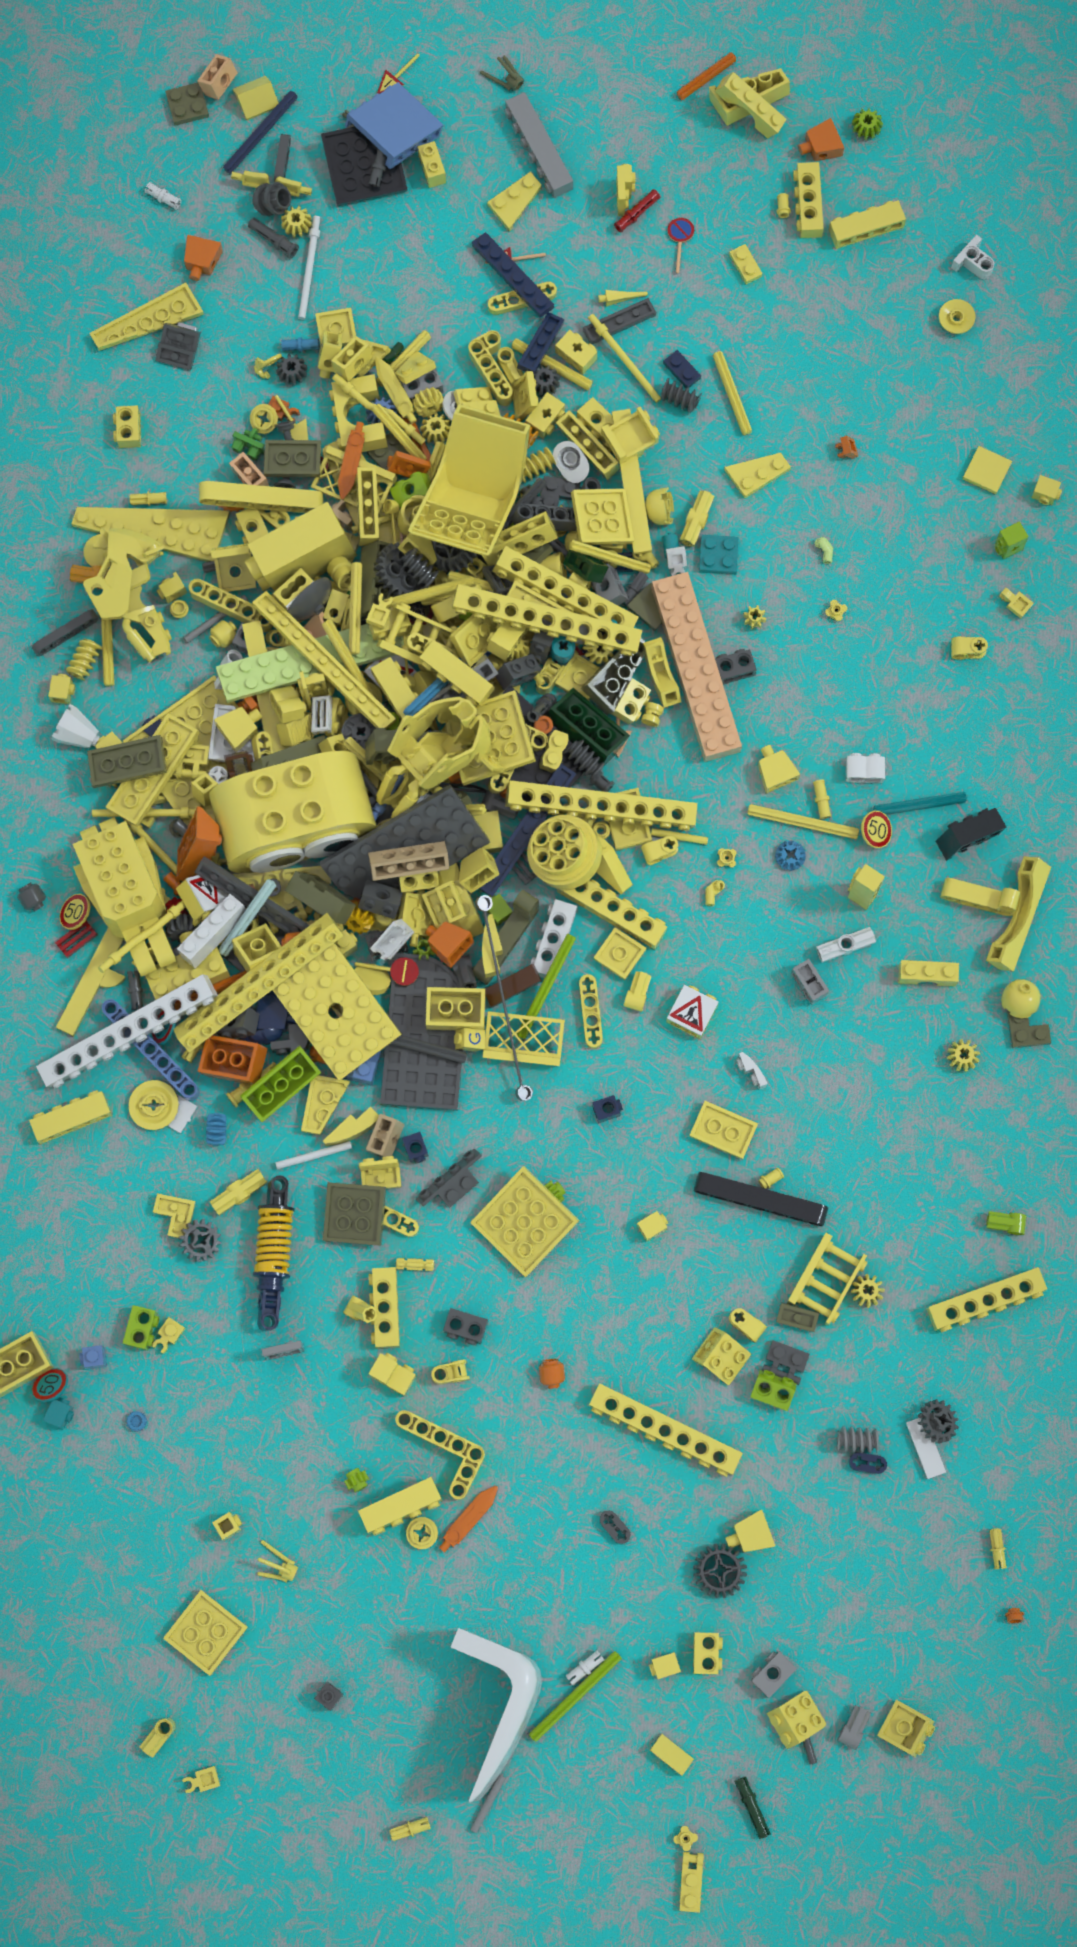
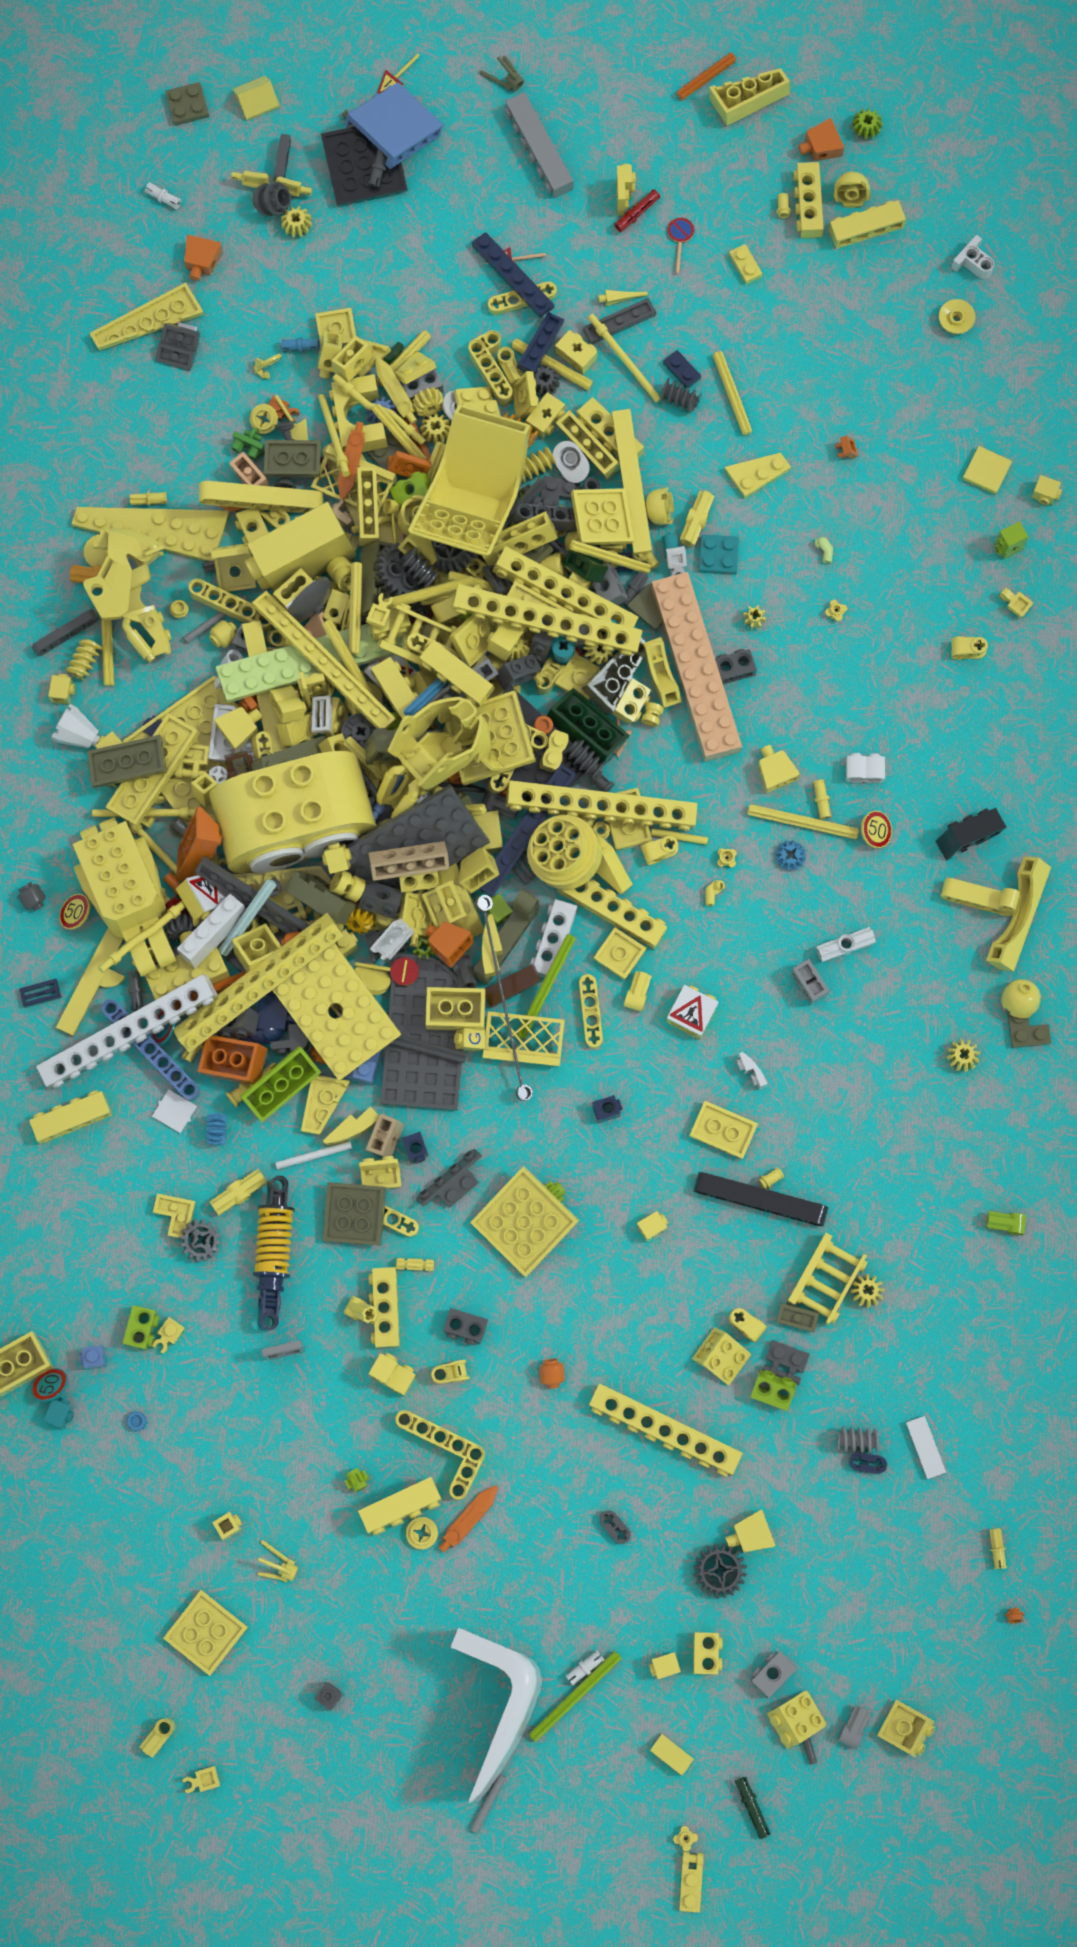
red tile [55,921,98,958] -> none
light yellow brick [113,405,141,448] -> none
light yellow gear [129,1080,179,1131] -> none
light yellow brick [156,572,187,604] -> none
light nougat brick [197,54,238,100] -> none
dark blue axle [223,91,298,174] -> none
dark grey pin [248,217,299,259] -> none
dark grey gear [276,354,307,386] -> none
white bar [298,215,320,320] -> none
light yellow axle [390,1817,431,1841] -> none
light yellow brick [417,141,446,188] -> none
light yellow wing [487,172,542,232] -> none
dark grey pin [527,693,557,722] -> none
light yellow panel [601,407,660,464] -> none
light yellow arch [714,72,787,139] -> none
light yellow brick [847,864,885,910] -> none
teal axle [873,792,967,815] -> none
light yellow arch [898,960,959,987] -> none
dark grey gear [918,1399,959,1444] -> none
light yellow brick [927,1267,1047,1333] -> none
none -> dark blue tile [19,979,62,1008]
none -> light yellow bar [318,394,350,477]
none -> light yellow brick [322,842,352,874]
none -> light yellow wheel [330,870,366,902]
none -> light yellow cylinder [834,171,870,208]

